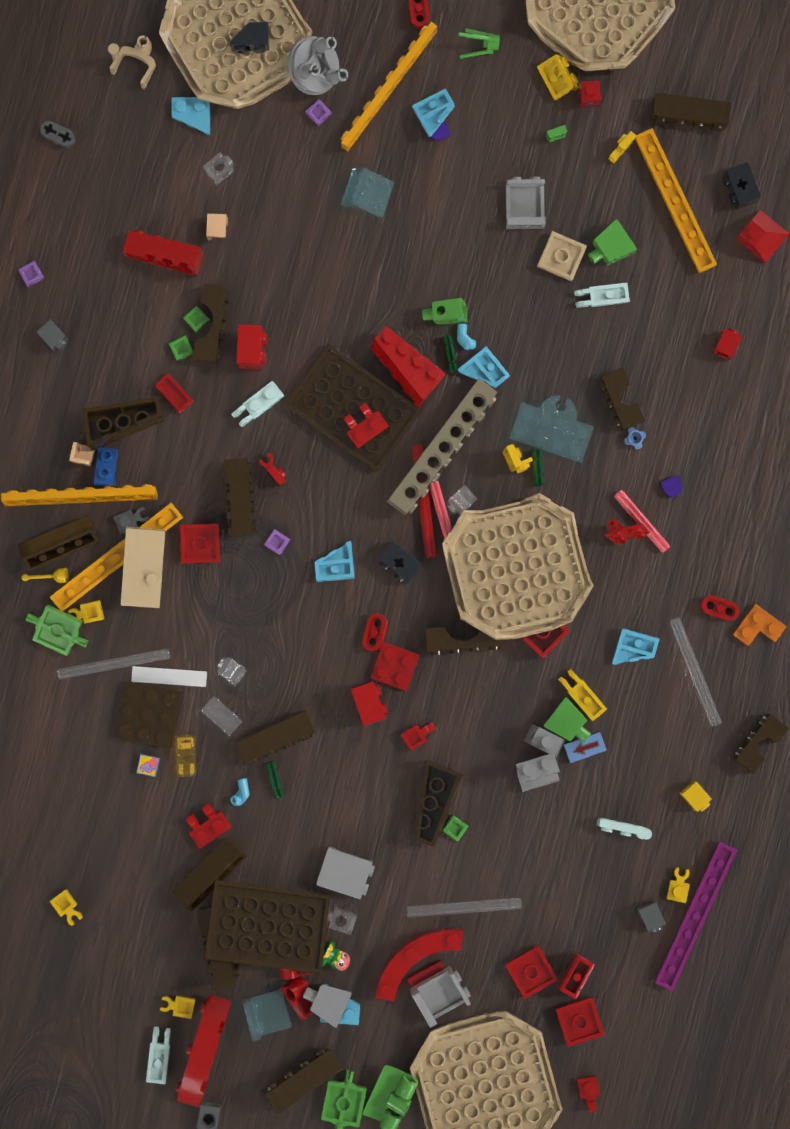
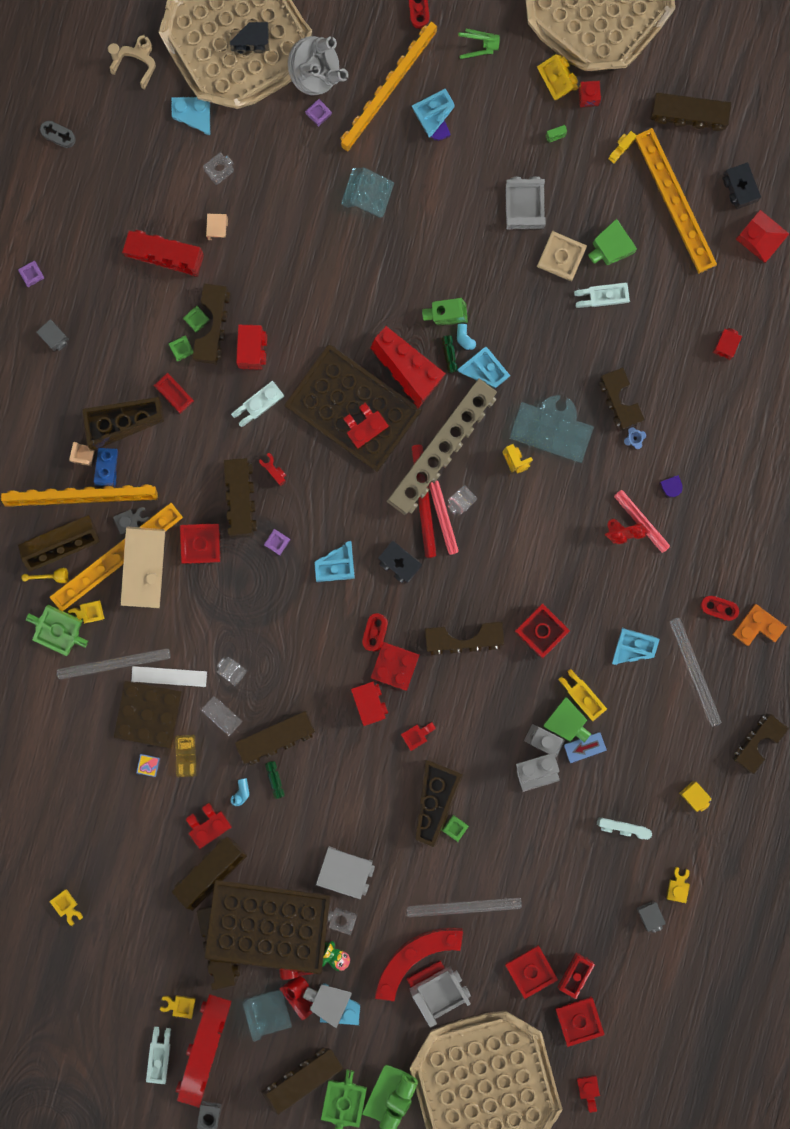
tan plate [442,493,593,640] -> none
dark green axle [531,449,544,487] -> none
magenta plate [654,841,737,991] -> none

